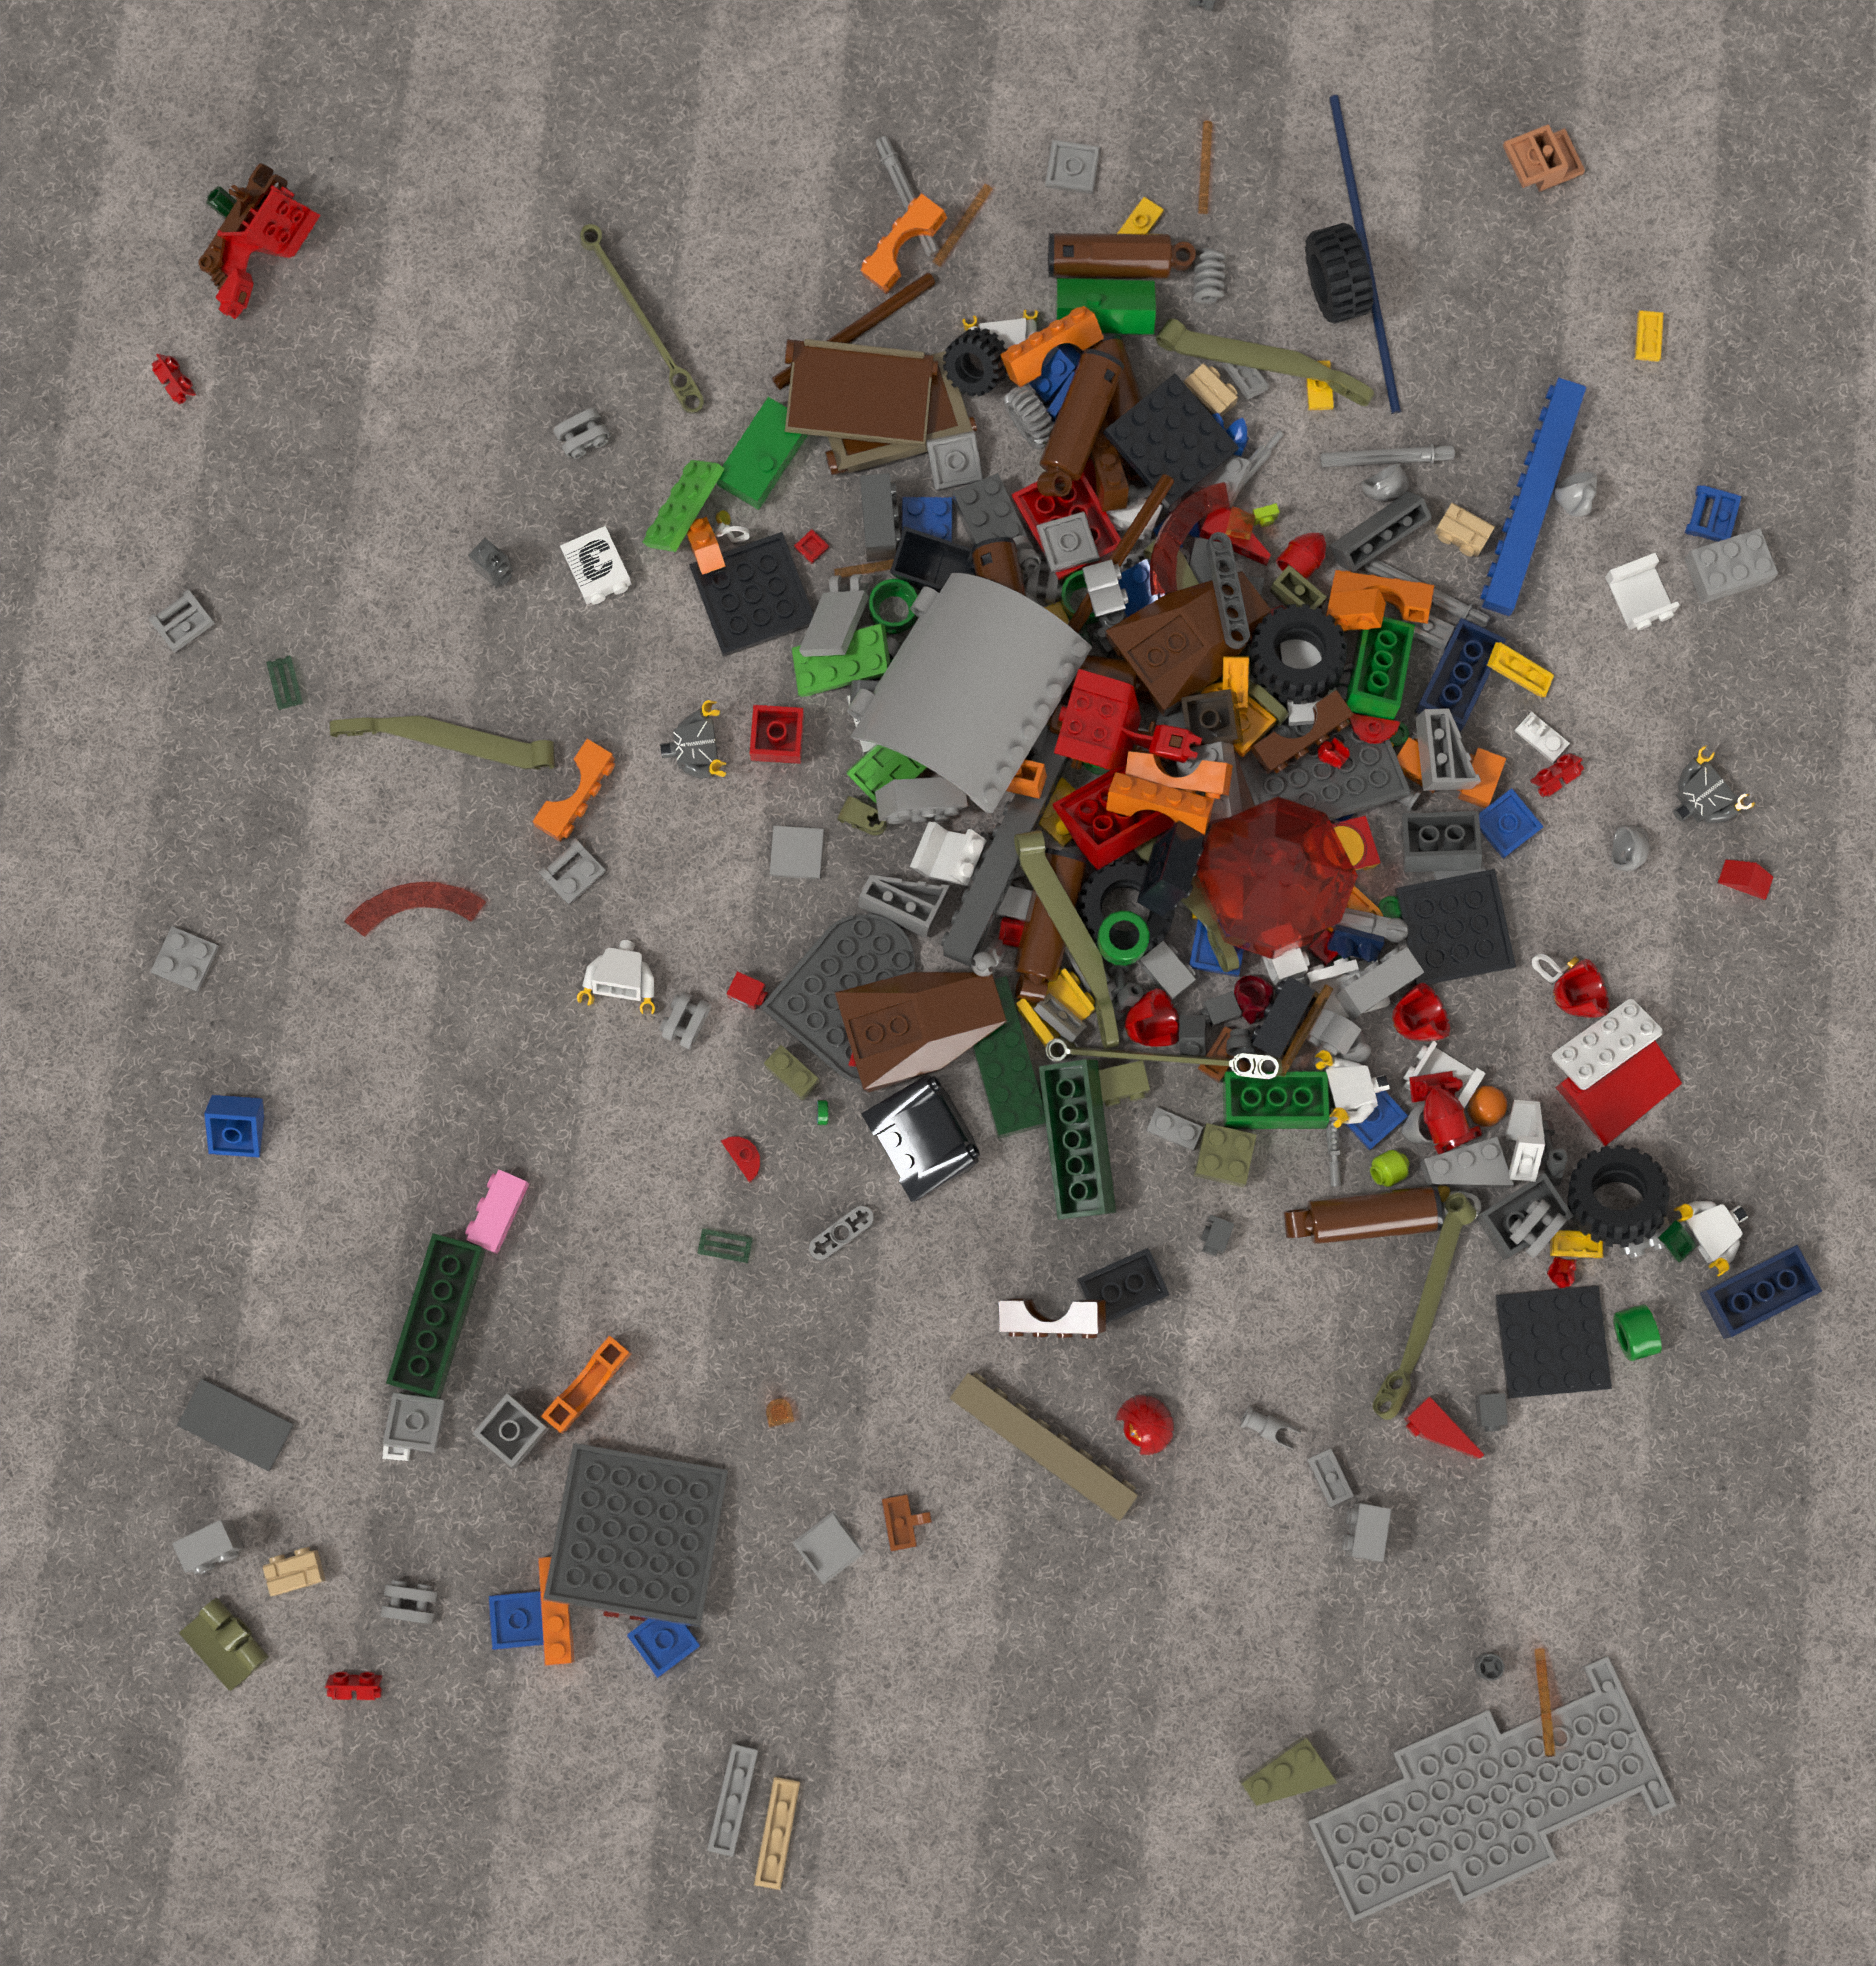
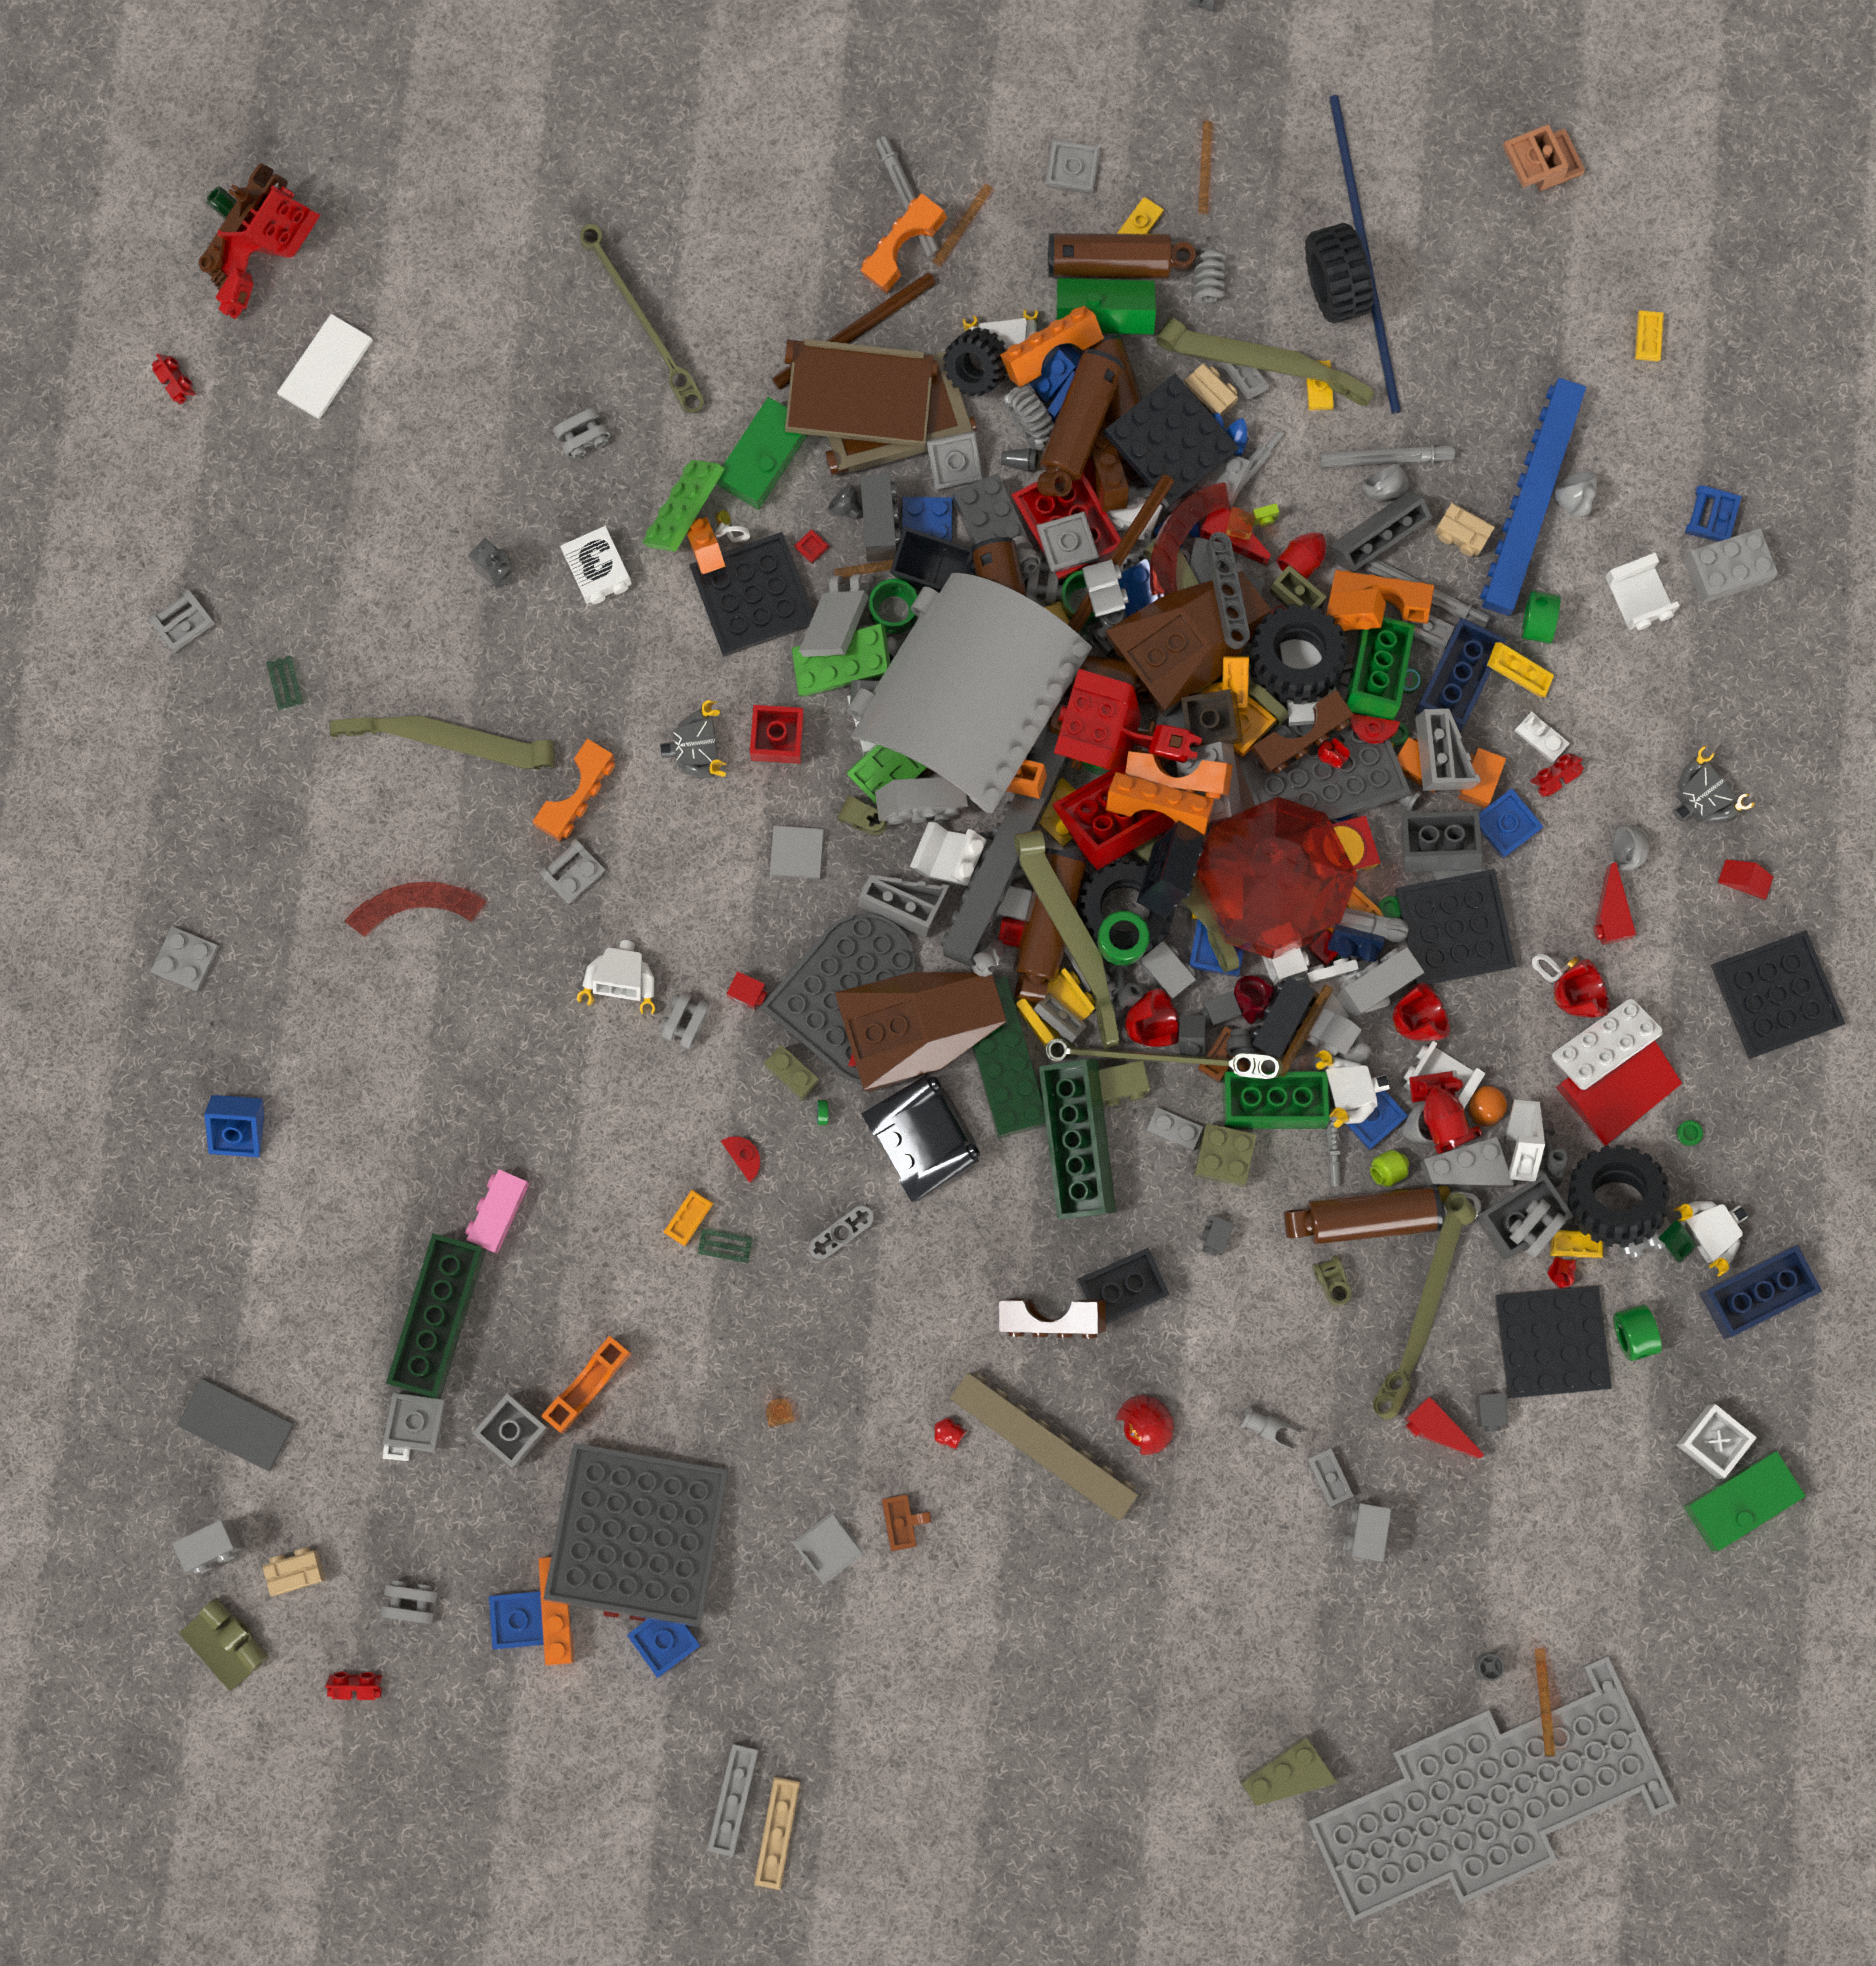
none -> white tile [277,314,373,420]
none -> light orange plate [663,1190,713,1247]
none -> dark grey piece [826,484,862,519]
none -> red arm [934,1417,967,1449]
none -> dark grey cone [1001,448,1038,472]
none -> olive piece [1312,1255,1352,1307]
none -> green tile [1403,668,1422,694]
none -> green piece [1521,590,1561,644]
none -> red slope [1593,862,1636,945]
none -> green tile [1676,1120,1703,1146]
none -> white brick [1676,1404,1757,1479]
none -> green brick [1683,1451,1806,1551]
none -> black plate [1711,930,1845,1059]

